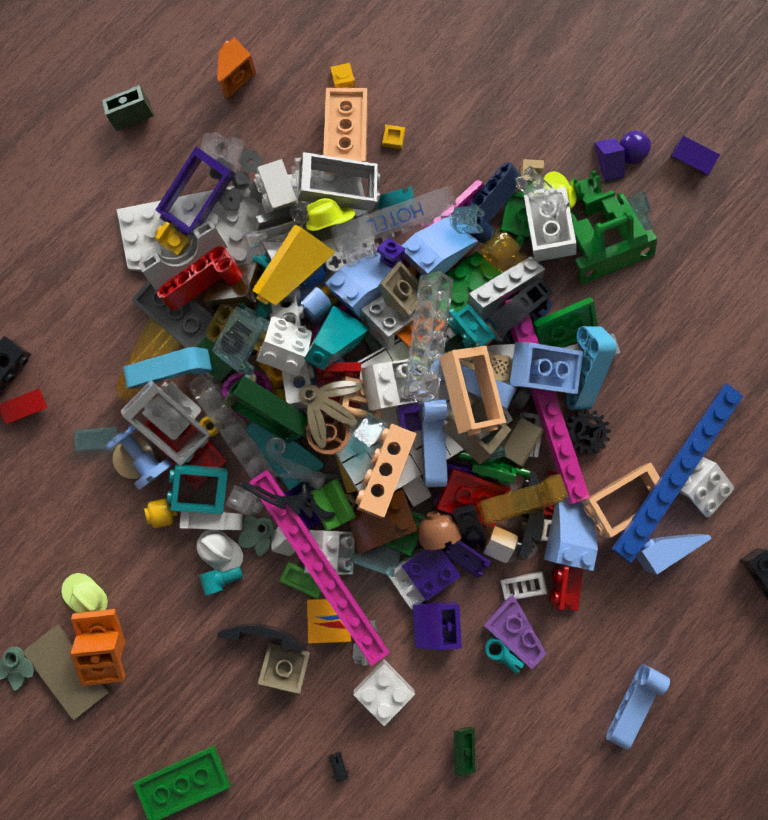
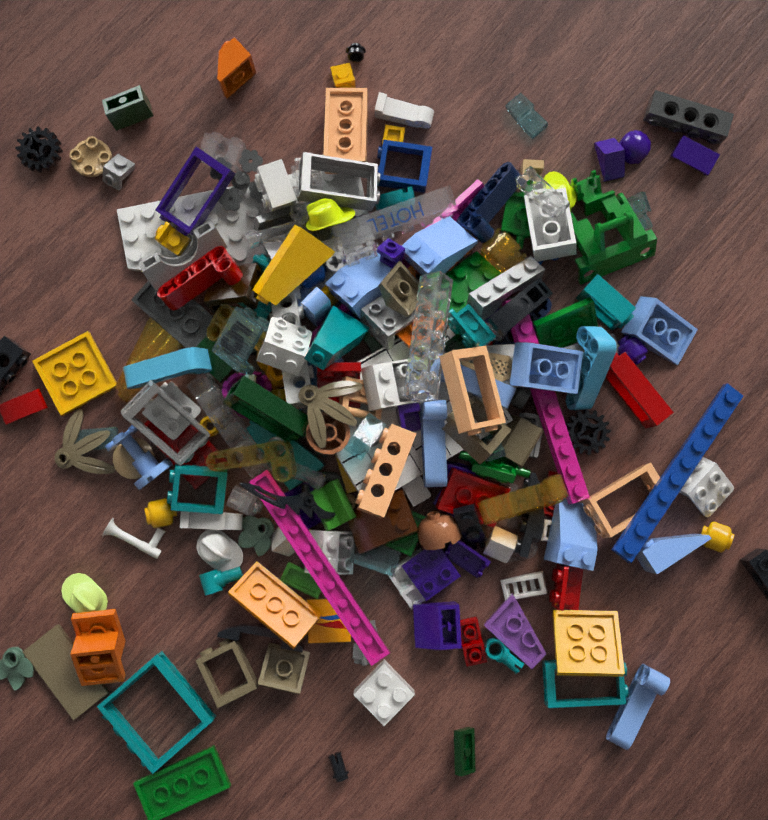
clear light blue window [450,204,485,234] -> none
none -> black gear [15,126,63,173]
none -> yellow plate [32,331,118,416]
none -> dark tan plant [55,409,115,474]
none -> tan dish [70,136,112,177]
none -> teal window [97,651,216,774]
none -> light grey bracket [102,154,135,191]
none -> white piece [102,518,166,559]
none -> dark tan window [196,639,259,708]
none -> clear yellow beam [206,441,296,482]
none -> light orange plate [228,561,322,649]
none -> black plate [346,43,366,62]
none -> white leg [375,92,434,128]
none -> blue window [377,140,432,193]
none -> red slope [460,616,487,667]
none -> clear light blue slope [505,93,548,139]
none -> teal window [542,660,629,708]
none -> yellow plate [552,610,625,677]
none -> teal window [575,274,636,331]
none -> red window [605,352,674,429]
none -> dark purple head [617,335,647,365]
none -> light blue slope [621,296,698,365]
none -> dark grey brick [643,90,734,144]
none -> yellow head [701,522,734,553]

